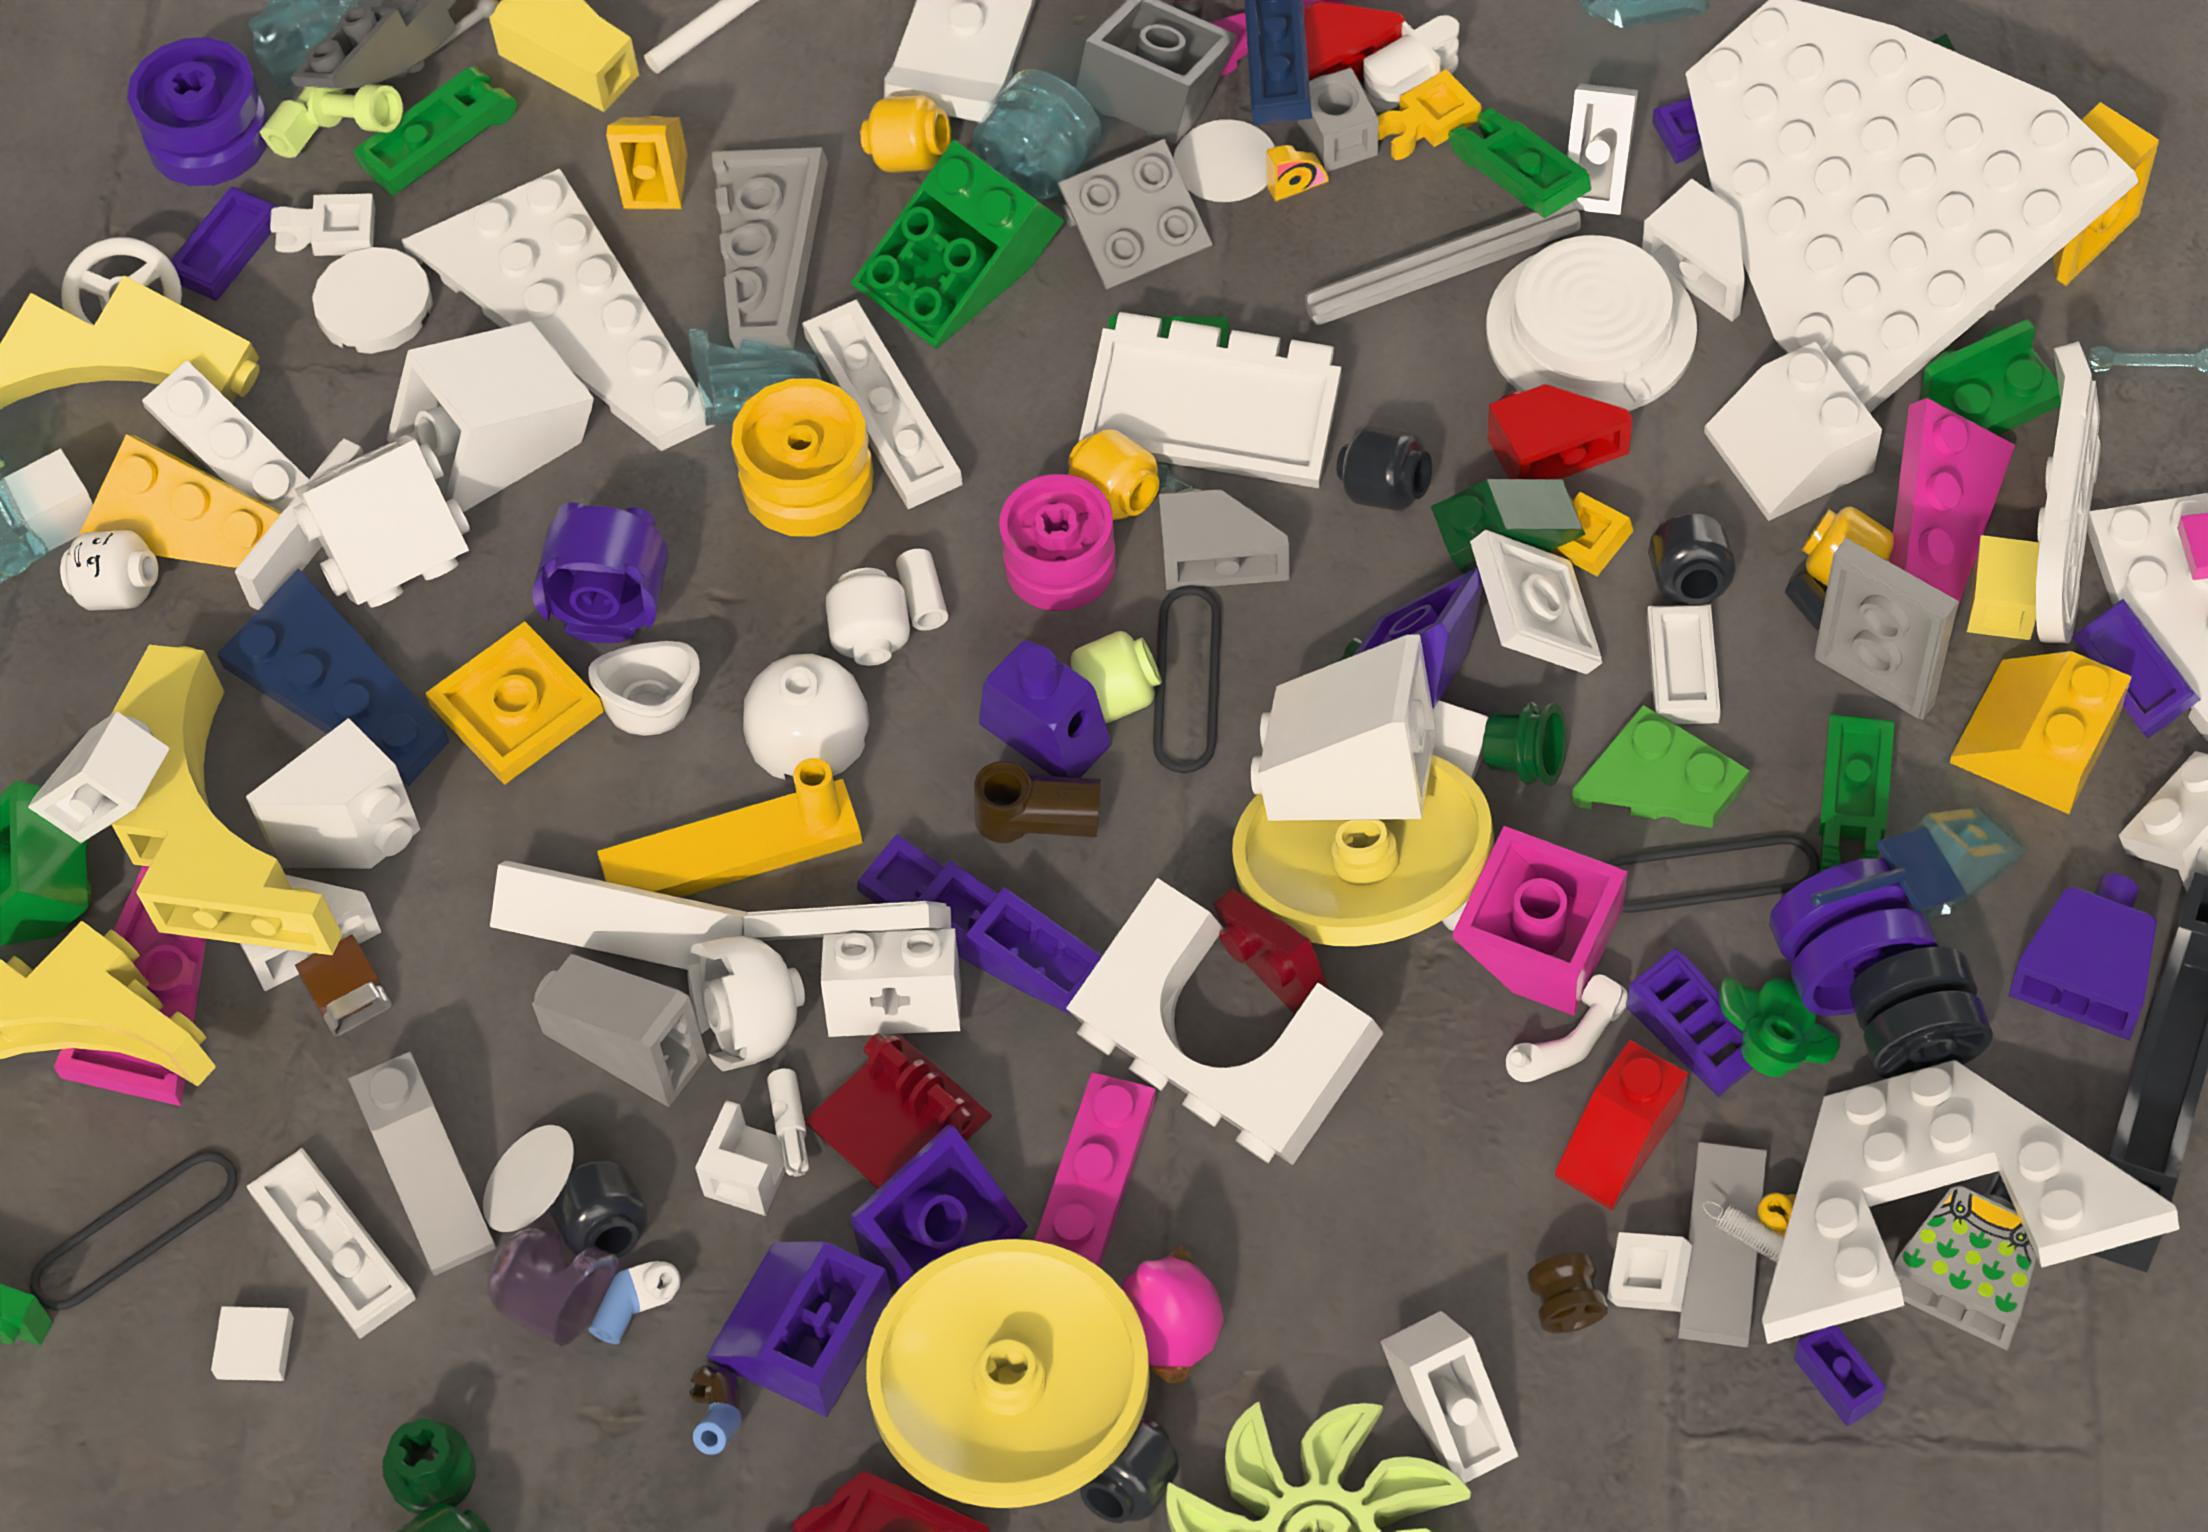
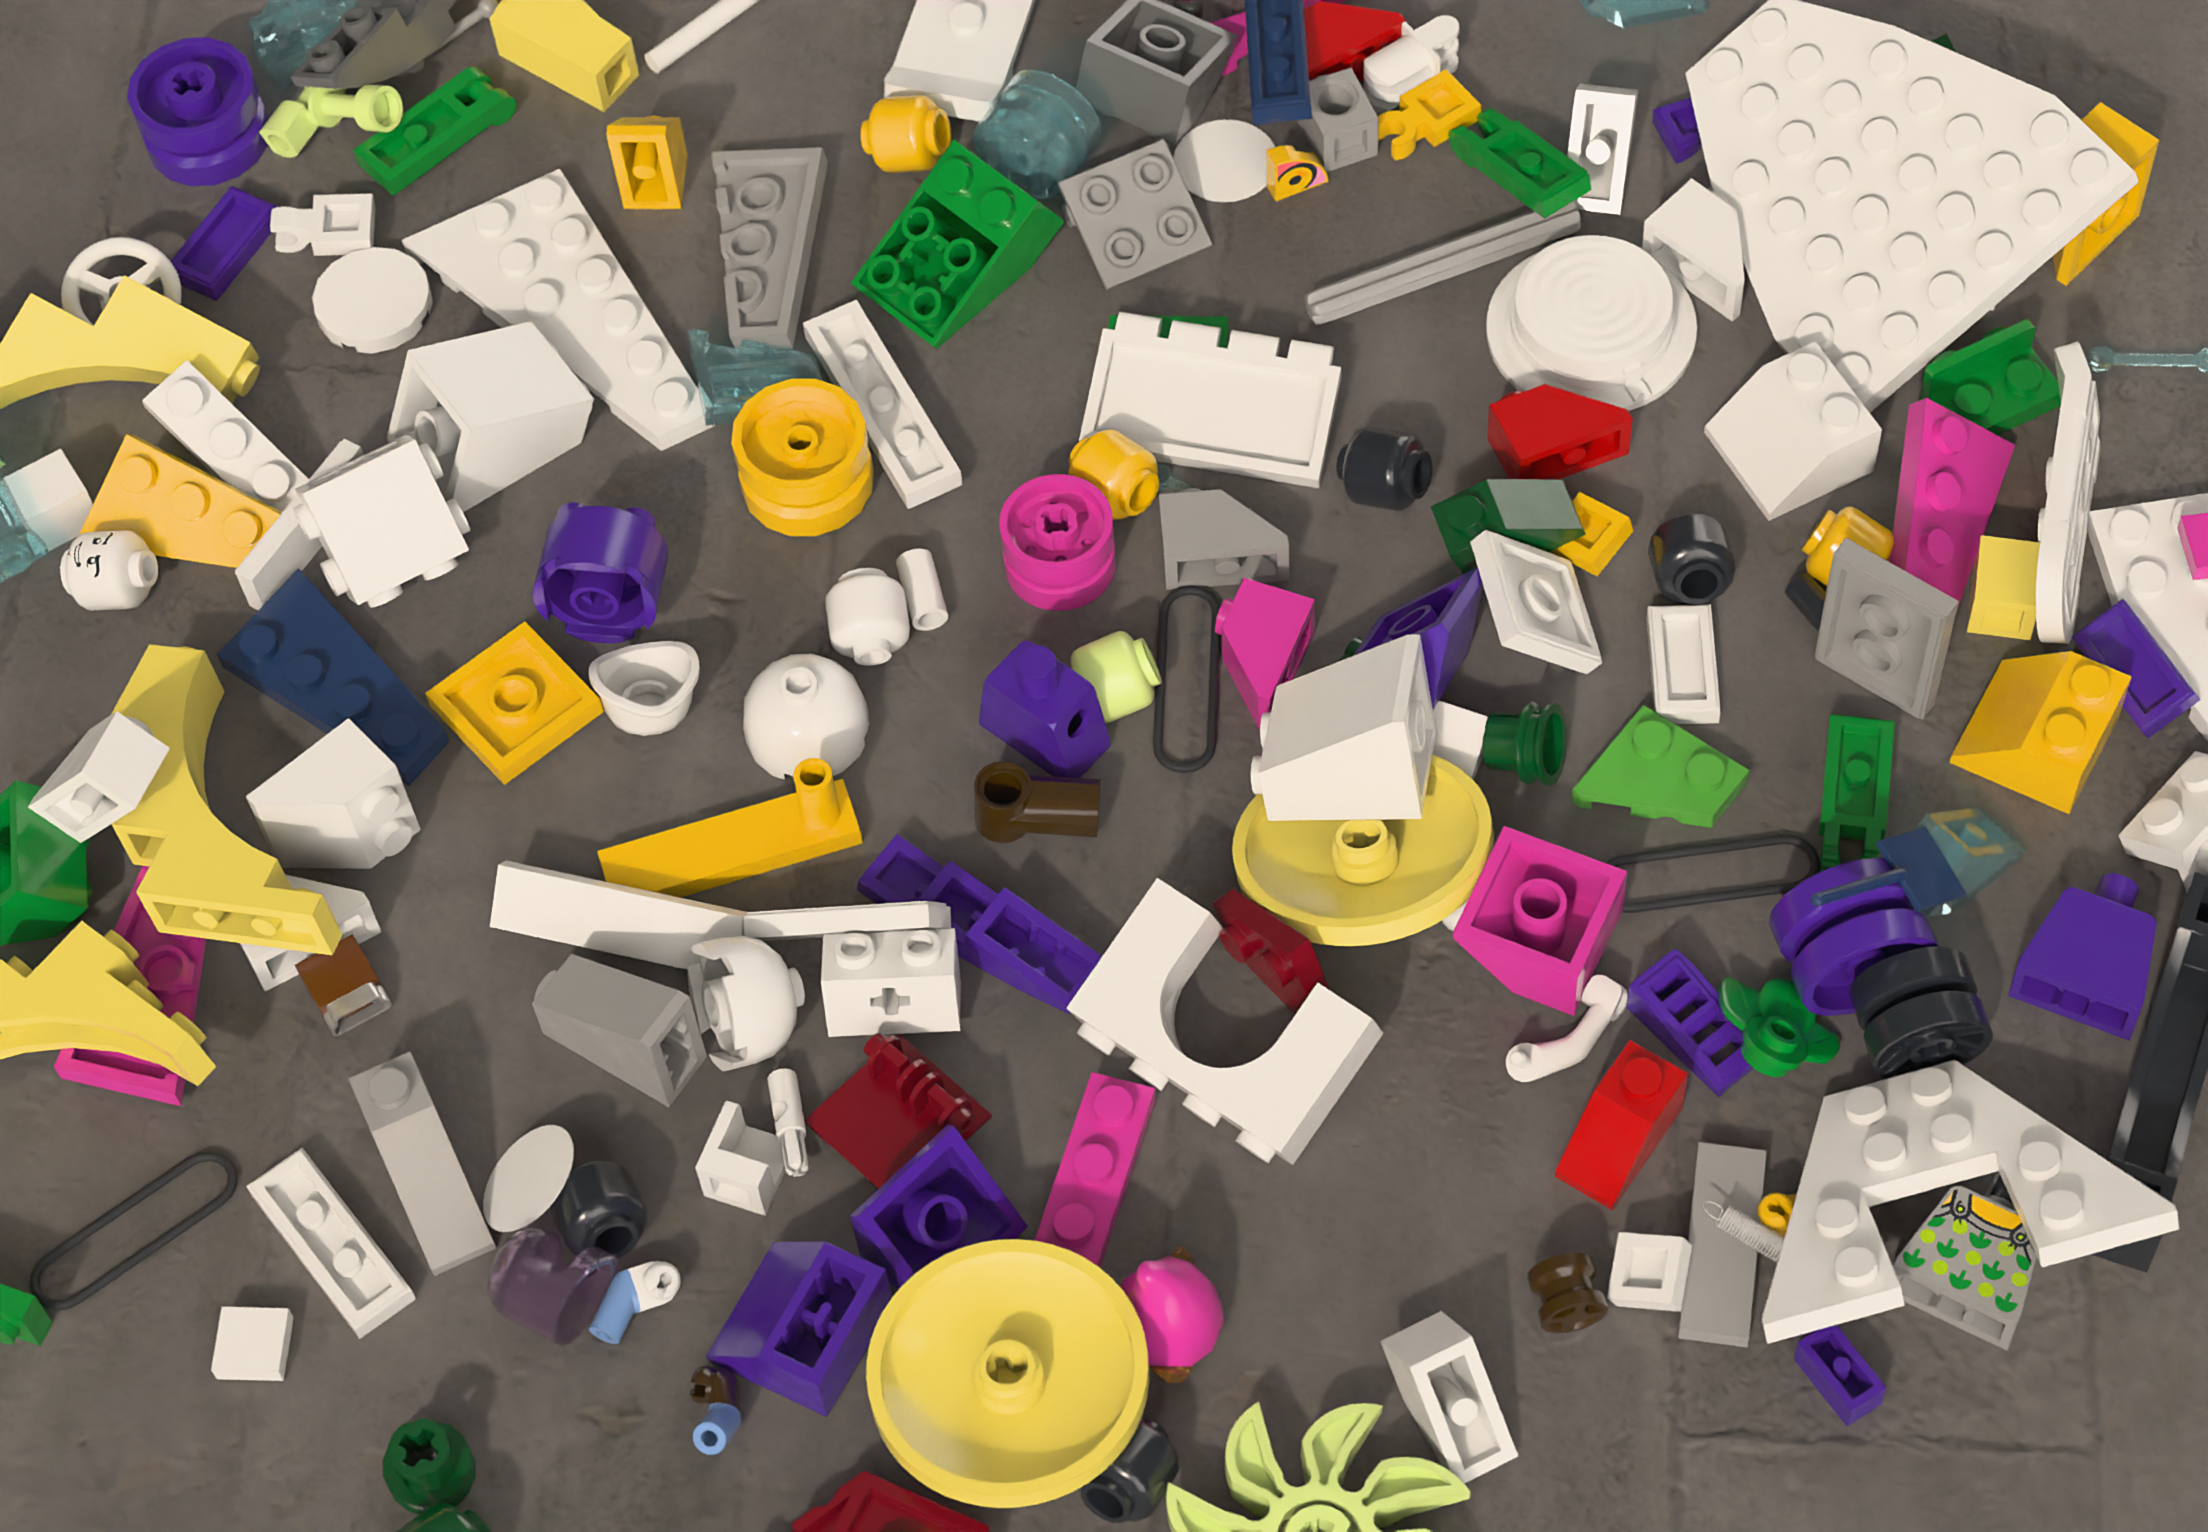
none -> dark pink slope [1215,578,1315,730]

